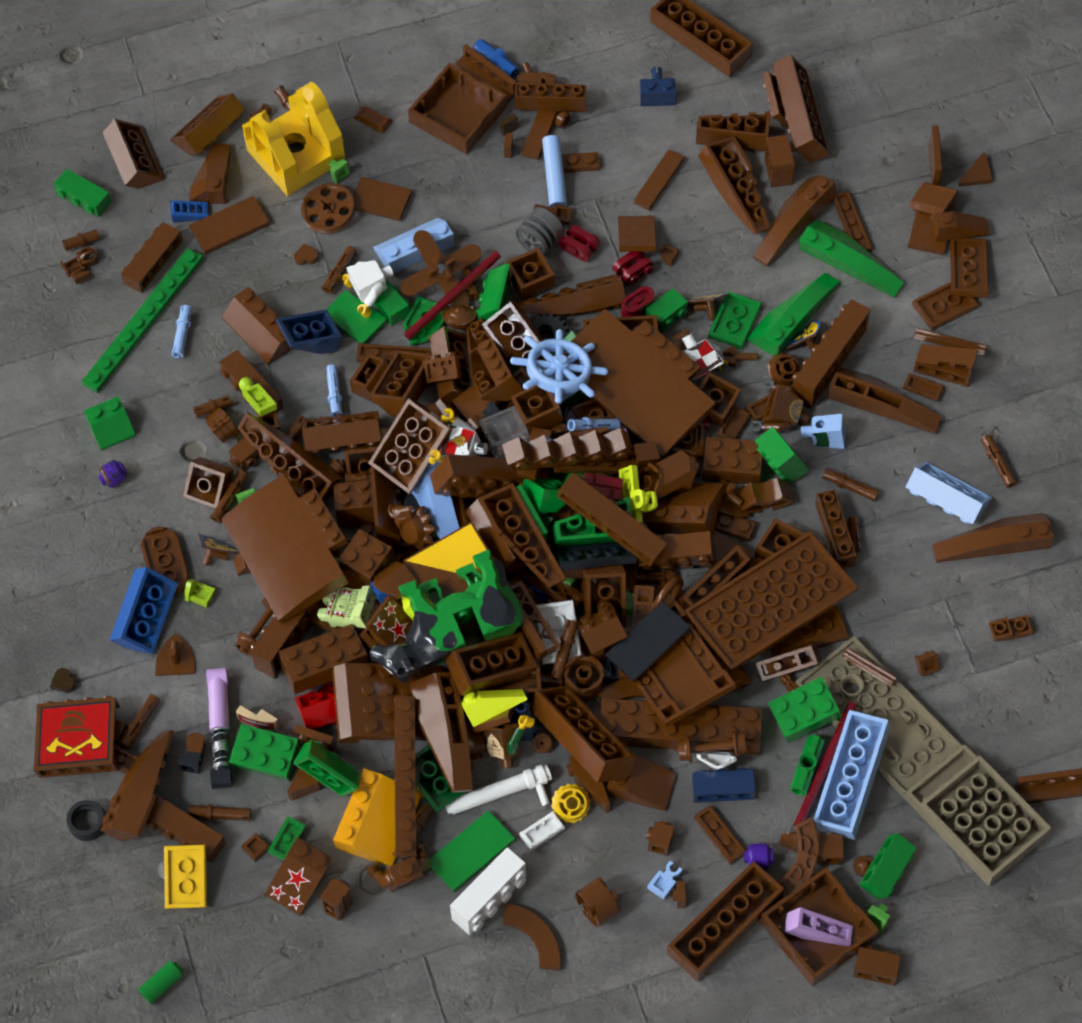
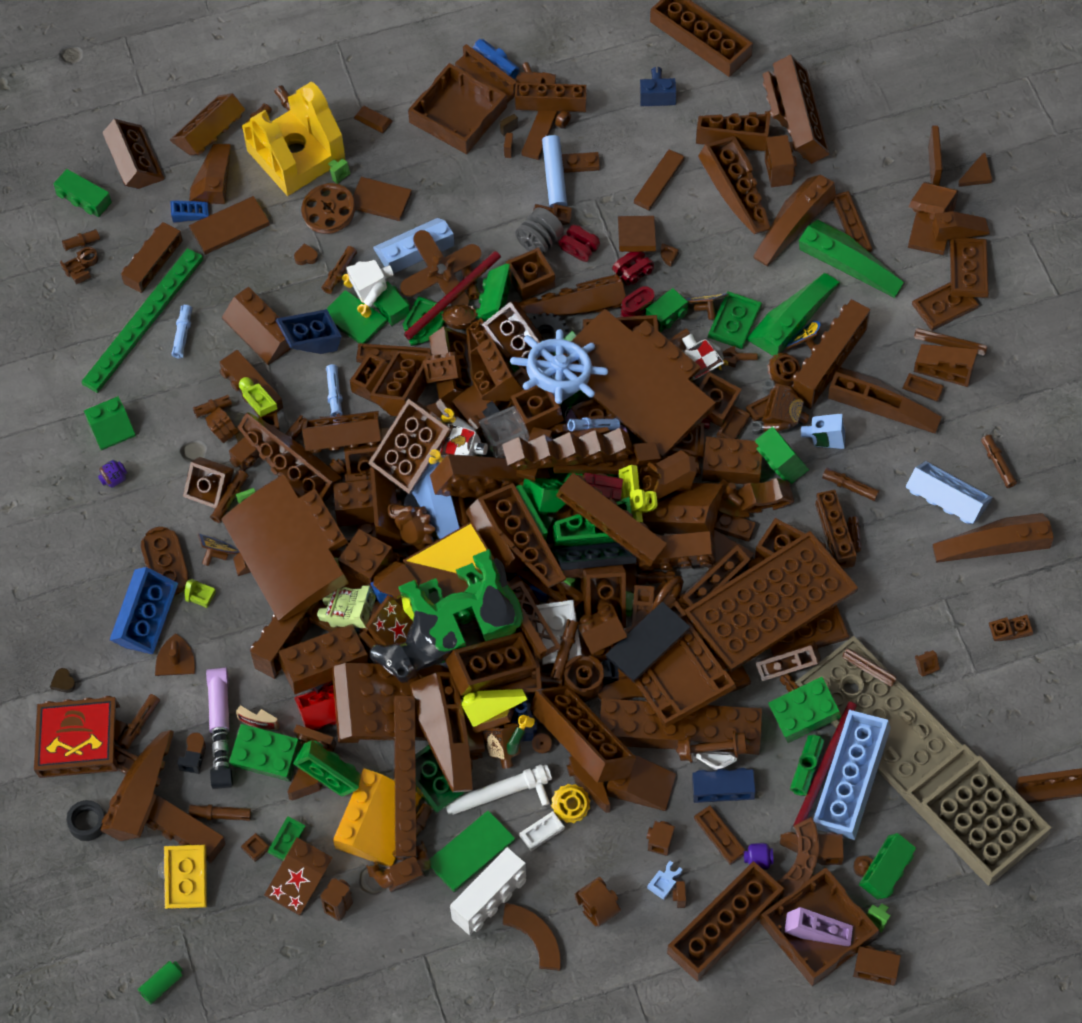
reddish brown piece [235,598,274,656] -> none

